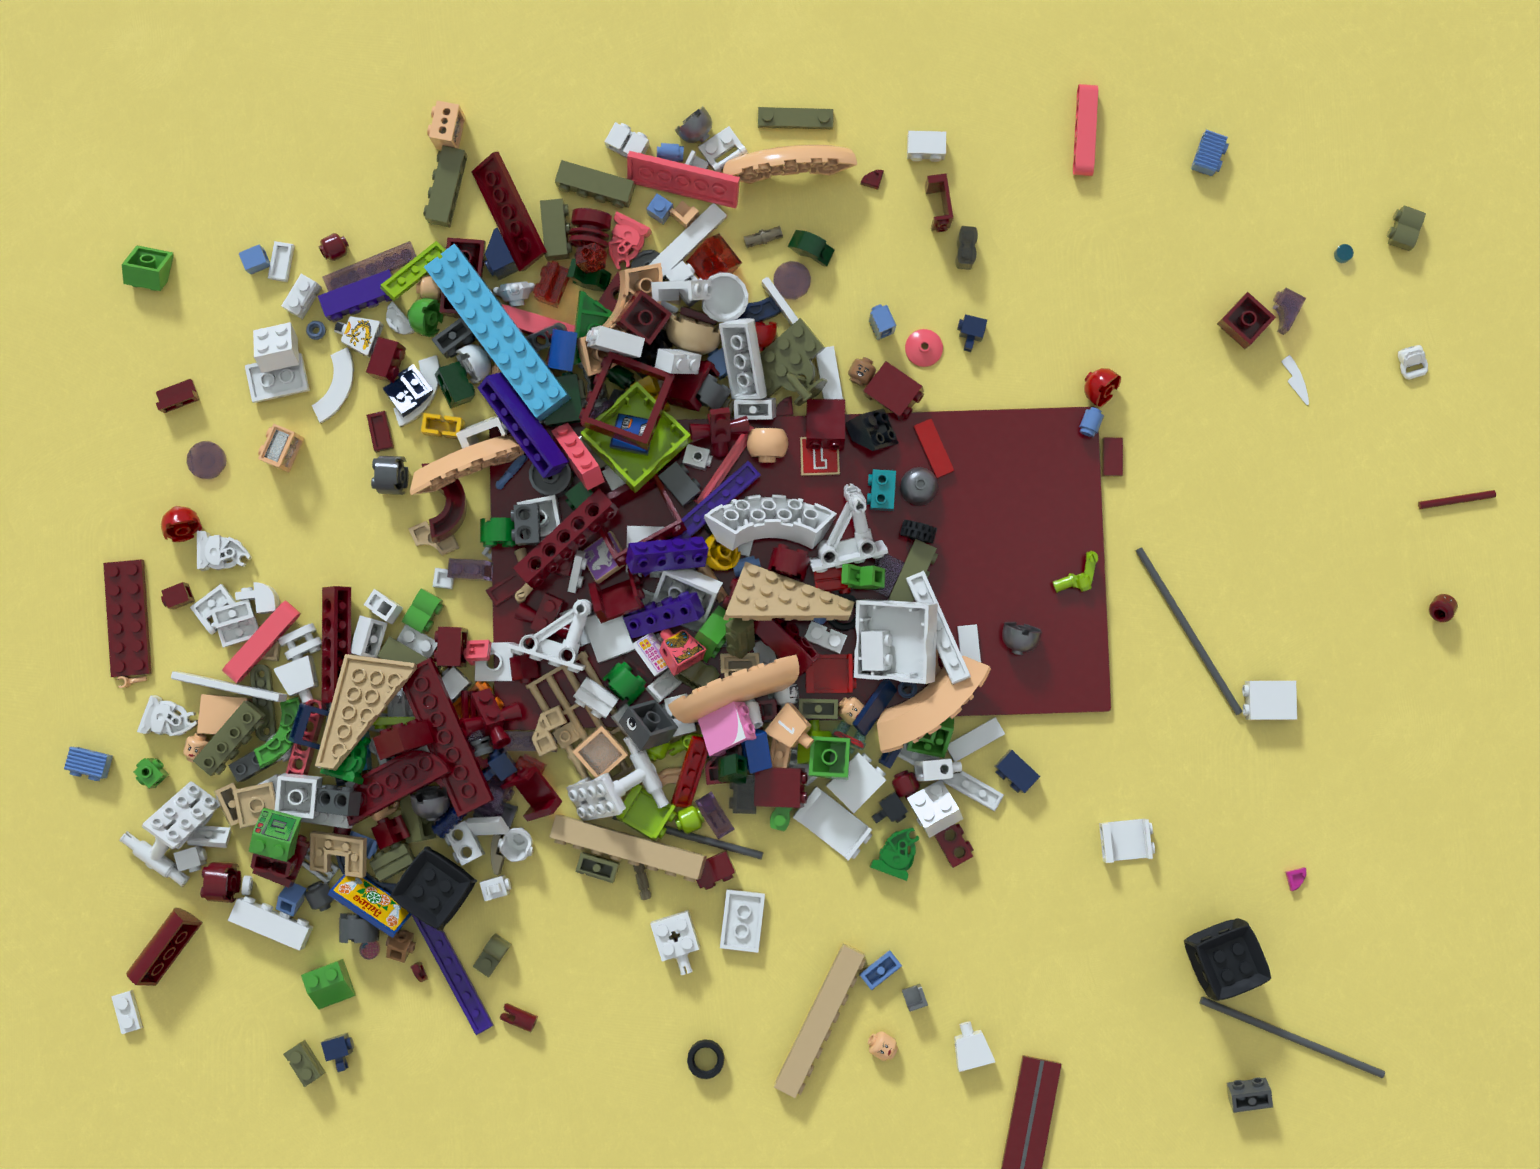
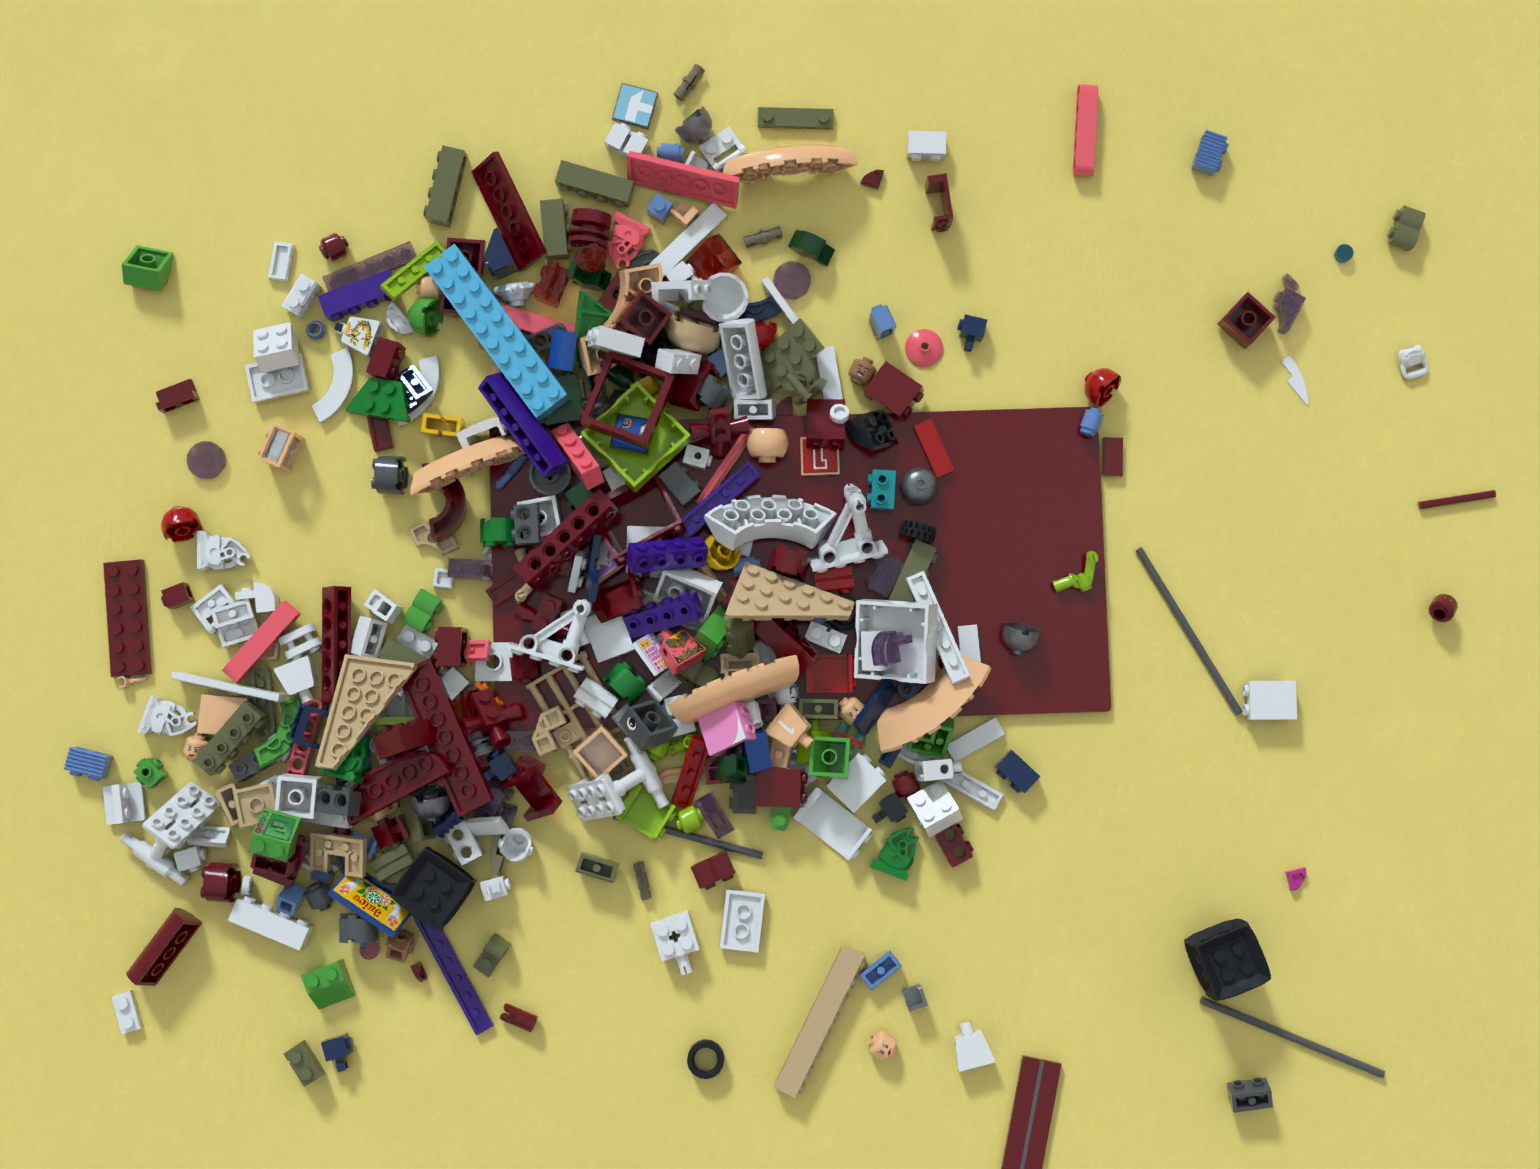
medium blue panel [239,244,270,274] -> none
light nougat piece [427,100,465,150] -> none
dark grey brick [432,318,476,359] -> none
dark green brick [435,361,475,409] -> none
white cylinder [456,344,492,384] -> none
tan brick [550,815,707,882] -> none
bright green brick [841,564,885,589] -> none
clear smoke brick [955,226,978,270] -> none
white panel [1099,819,1155,863] -> none
none -> white bracket [103,782,146,825]
none -> dark blue tile [310,871,335,882]
none -> green wing [345,377,411,423]
none -> dark blue tile [586,531,602,603]
none -> tile [612,83,659,130]
none -> dark tan pin [673,64,705,101]
none -> white tile [830,404,849,424]
none -> clear purple brick [871,631,913,666]
none -> tile [1282,273,1300,292]

